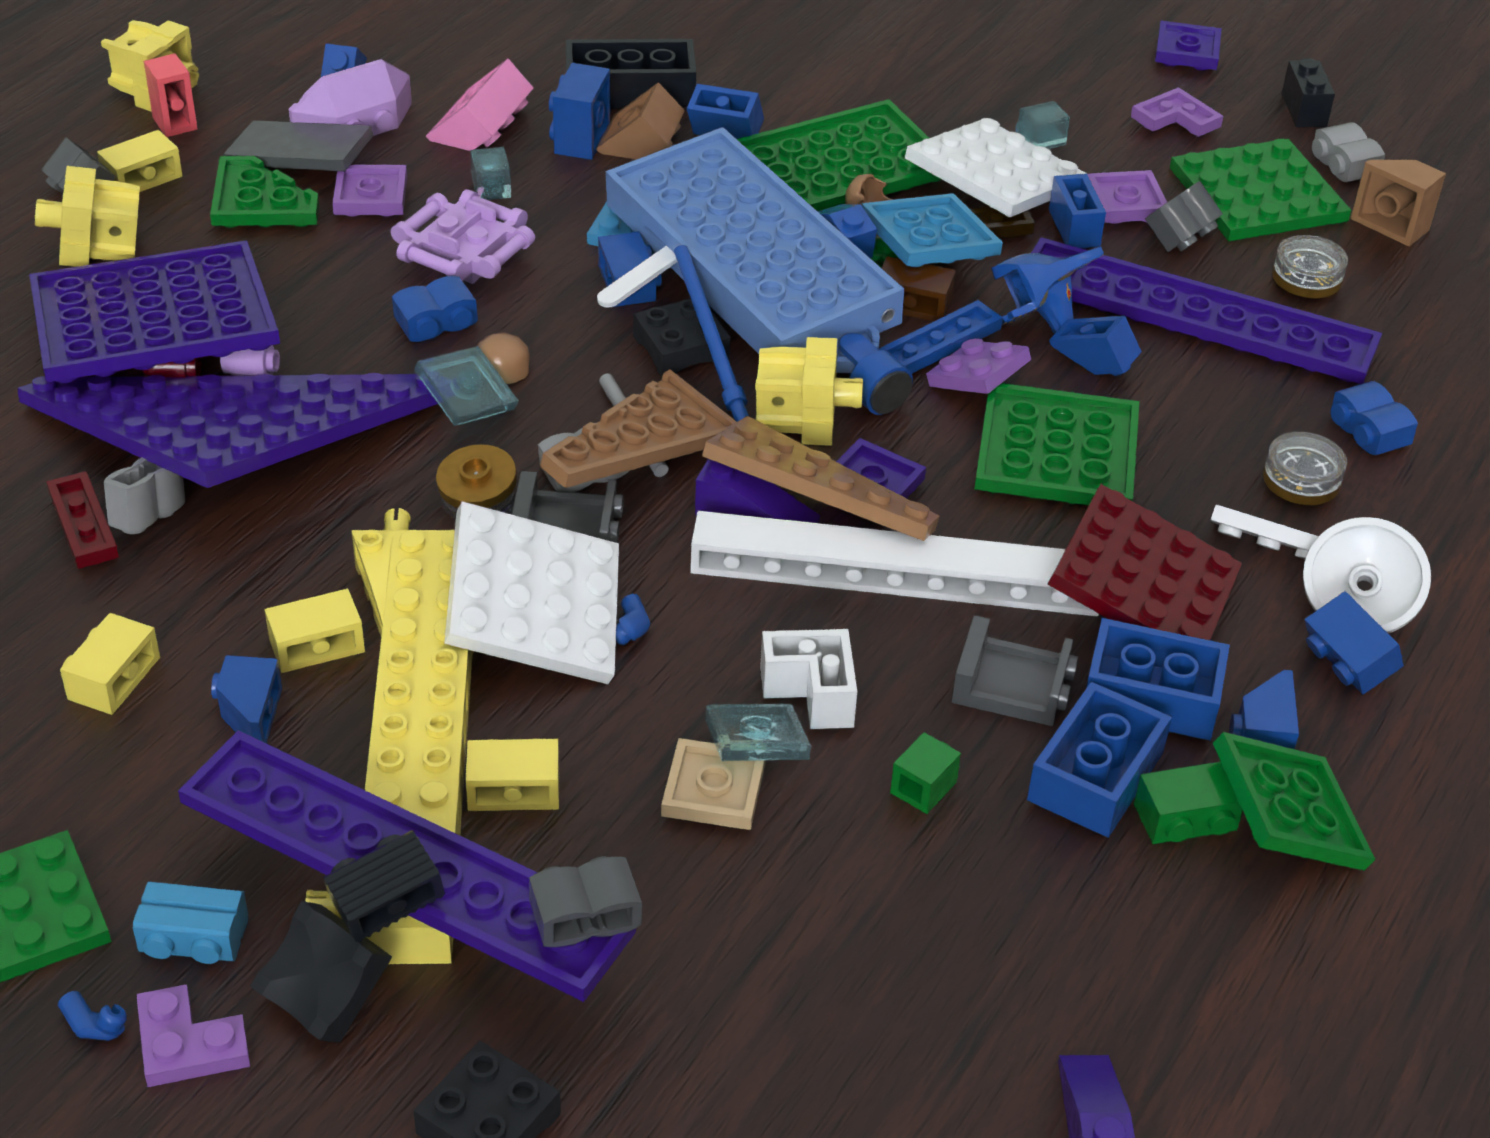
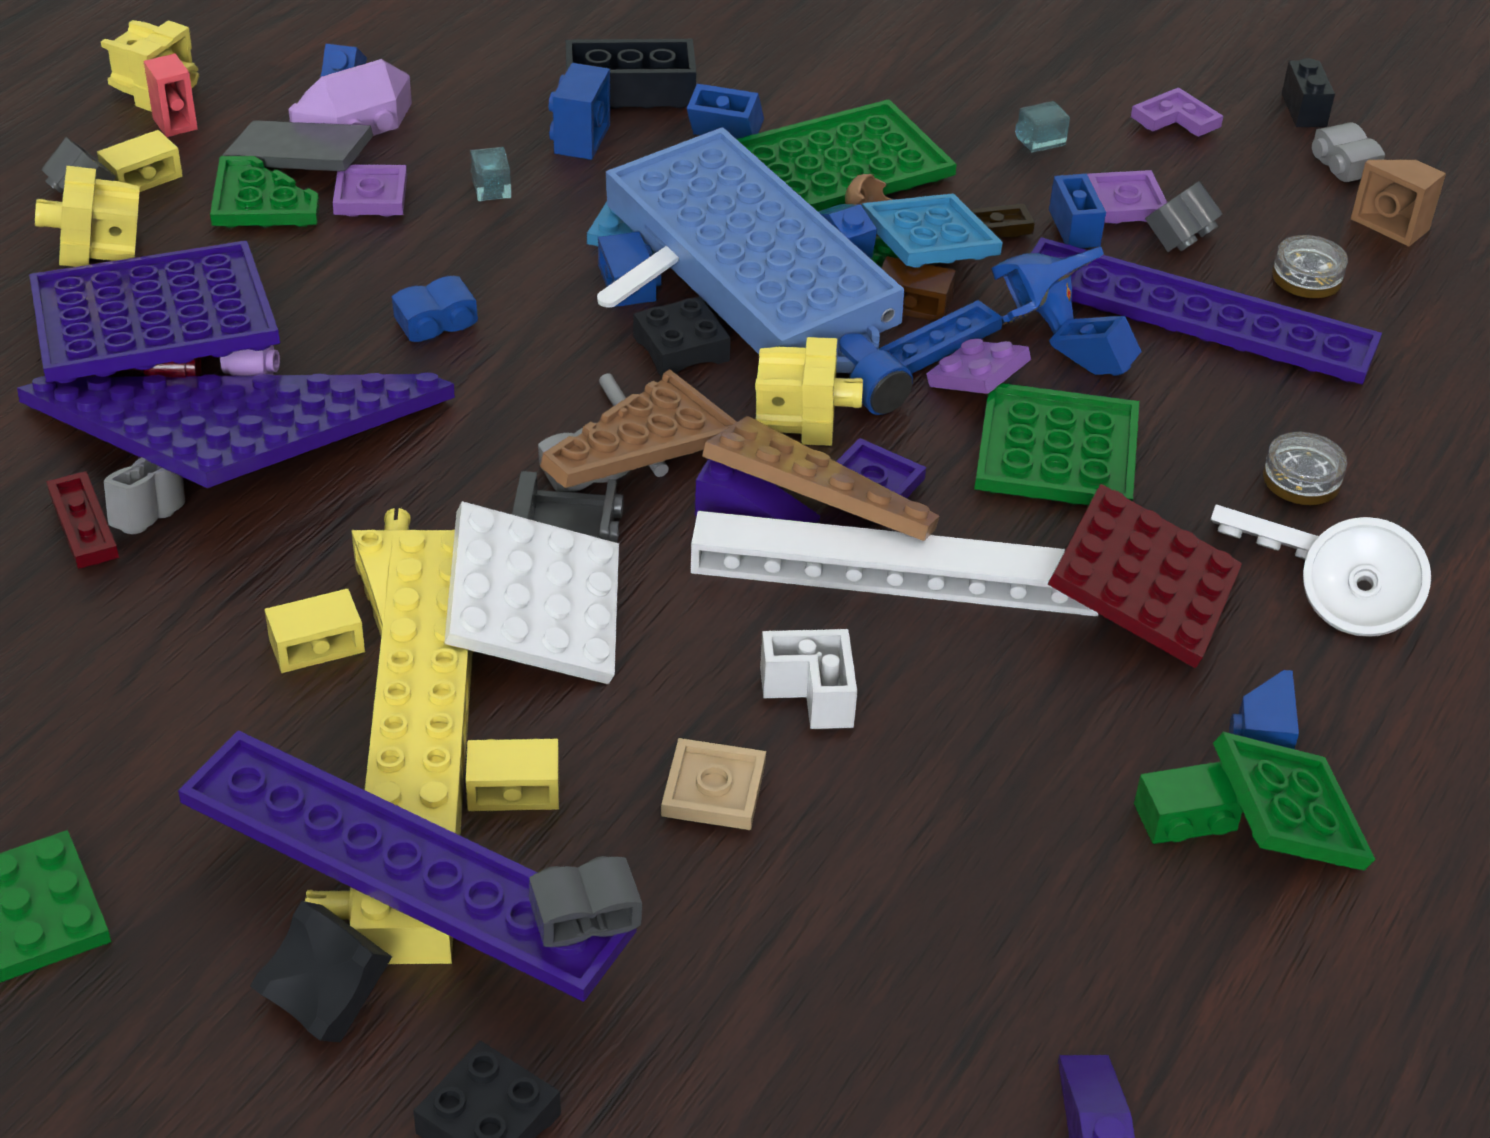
blue arm [58,991,127,1041] -> none
light yellow brick [60,613,160,715] -> none
dark azure brick [132,882,248,964] -> none
medium lavender plate [137,984,250,1087] -> none
blue slope [211,655,282,744] -> none
black brick [323,830,445,942] -> none
lavender brick [391,189,535,284] -> none
clear light blue plate [414,346,519,426] -> none
bright pink slope [426,58,533,151] -> none
pearl gold piece [436,444,518,519] -> none
medium nougat hair [474,332,530,385] -> none
medium nougat slope [596,82,685,160] -> none
blue arm [616,594,650,645] -> none
blue bar [674,245,749,422] -> none
clear light blue tile [705,704,811,761] -> none
green brick [890,732,961,814] -> none
white plate [905,118,1087,217] -> none
dark grey panel [952,615,1078,726] -> none
blue brick [1027,682,1172,838] -> none
blue brick [1086,618,1230,741] -> none
dark purple plate [1155,21,1222,70] -> none
green plate [1170,139,1352,241] -> none
blue brick [1304,591,1404,695] -> none
blue brick [1330,381,1418,455] -> none

